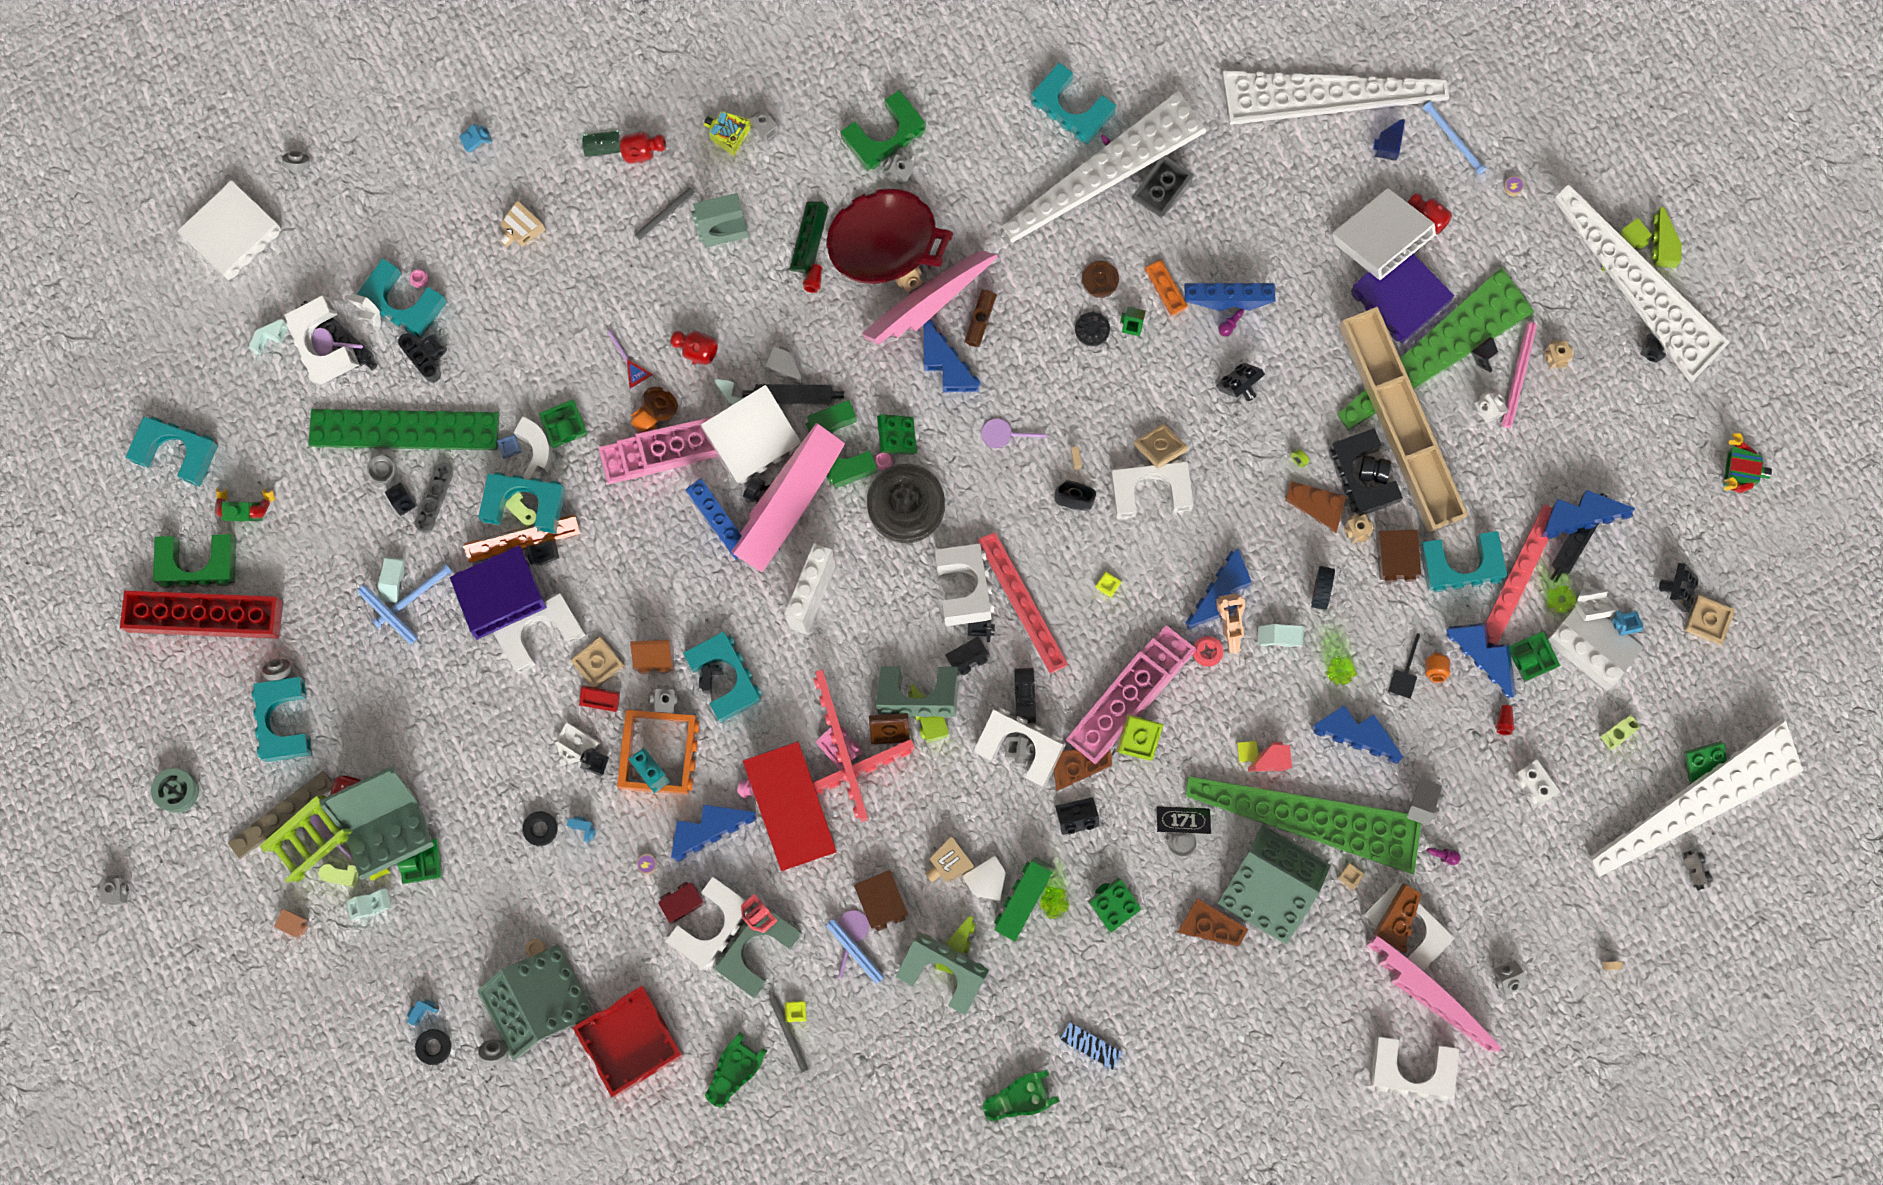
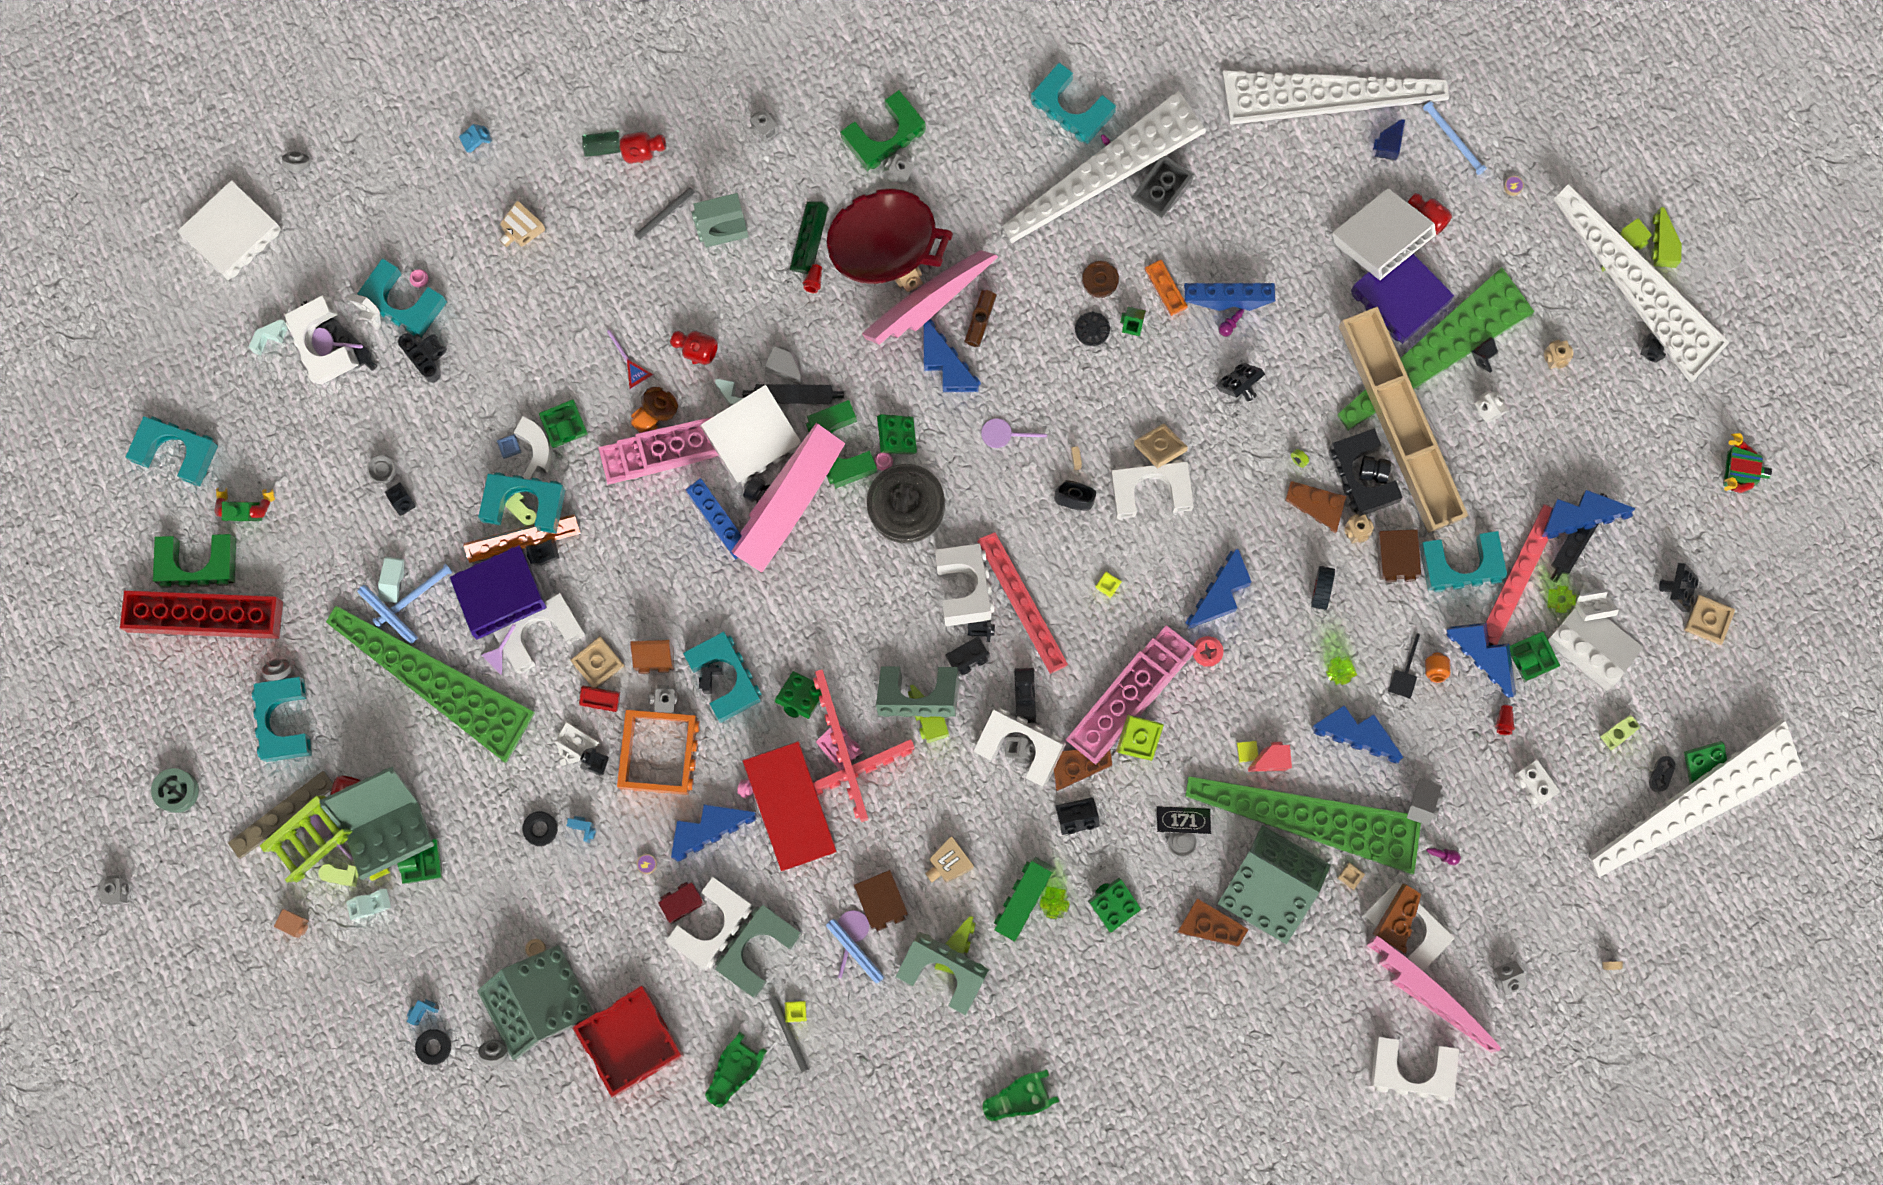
green plate [308,409,500,450] -> none
dark grey beam [415,462,454,533] -> none
teal hips [628,747,670,794] -> none
torso [704,112,751,156] -> none
coral piece [741,894,777,933] -> none
white brick [784,543,836,635] -> none
reddish brown tile [869,713,910,744] -> none
white slope [962,856,1007,902] -> none
tile [1060,1023,1122,1070] -> none
light nougat piece [1216,593,1245,654] -> none
light aqua slope [1258,624,1304,647] -> none
bright pink axle [1501,322,1537,428] -> none
dark azure bracket [1612,610,1644,636] -> none
hinge [1682,849,1713,891] -> none
none -> bright green wing [326,606,535,763]
none -> lavender piece [482,624,516,675]
none -> green plate [775,671,822,719]
none -> black beam [1649,756,1676,793]

